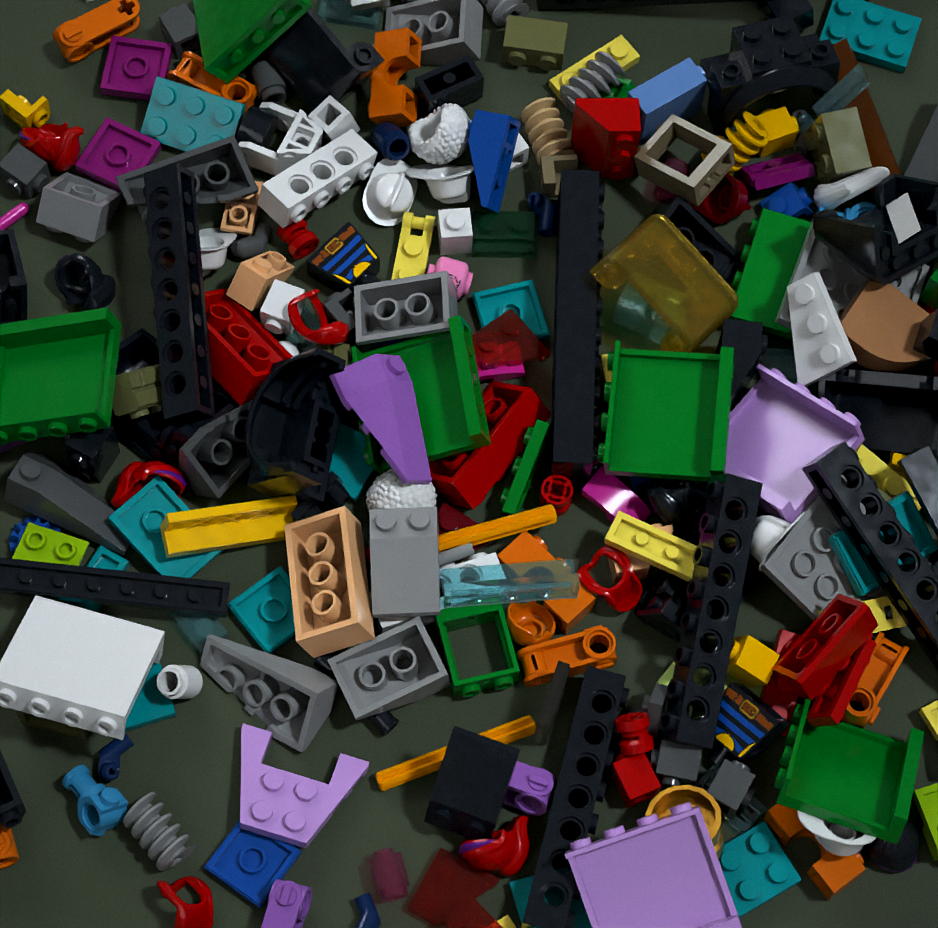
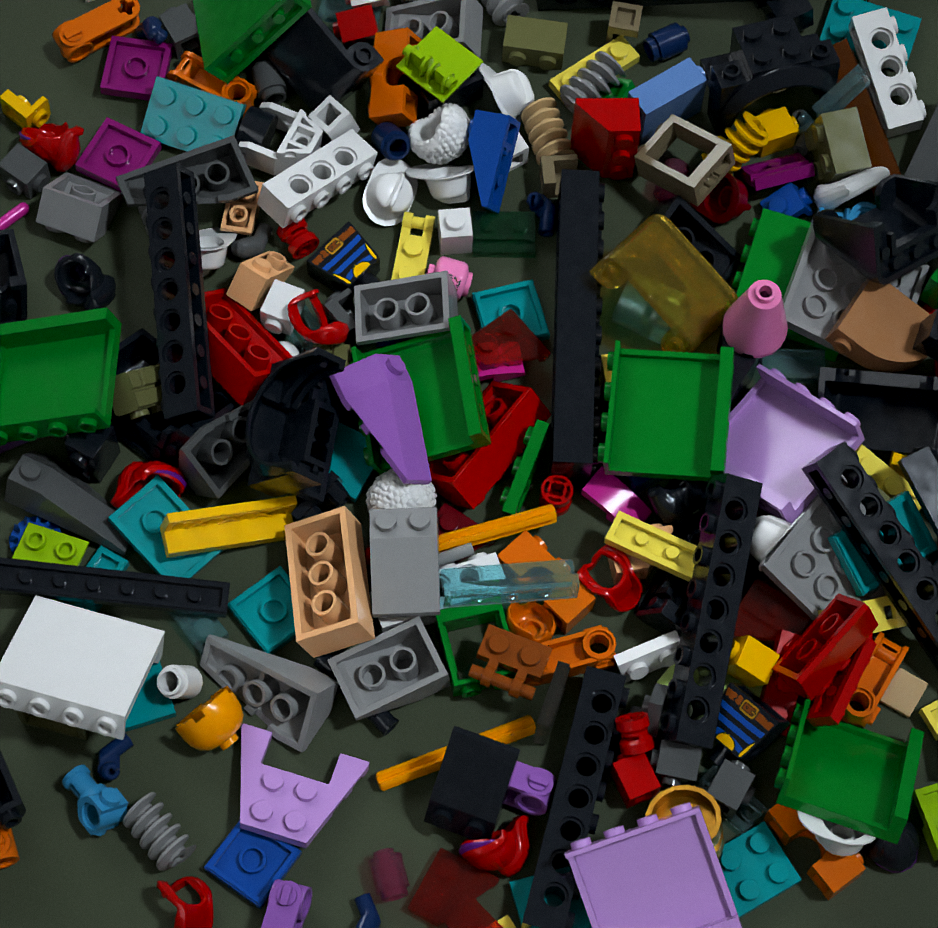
white wing [787,272,857,387] -> none
white sticker [886,193,921,244] -> none
none -> dark blue arm [135,16,168,45]
none -> light orange cylinder [175,685,244,751]
none -> red brick [332,5,379,47]
none -> lime hinge [396,26,483,103]
none -> dark orange plate [468,624,552,701]
none -> white piece [479,63,535,122]
none -> dark tan panel [605,1,643,45]
none -> white plate [614,630,680,683]
none -> dark blue brick [643,22,690,62]
none -> bright pink cone [723,280,788,358]
none -> clear red wing [734,578,810,641]
none -> white brick [848,7,926,138]
none -> tan slope [879,668,928,718]

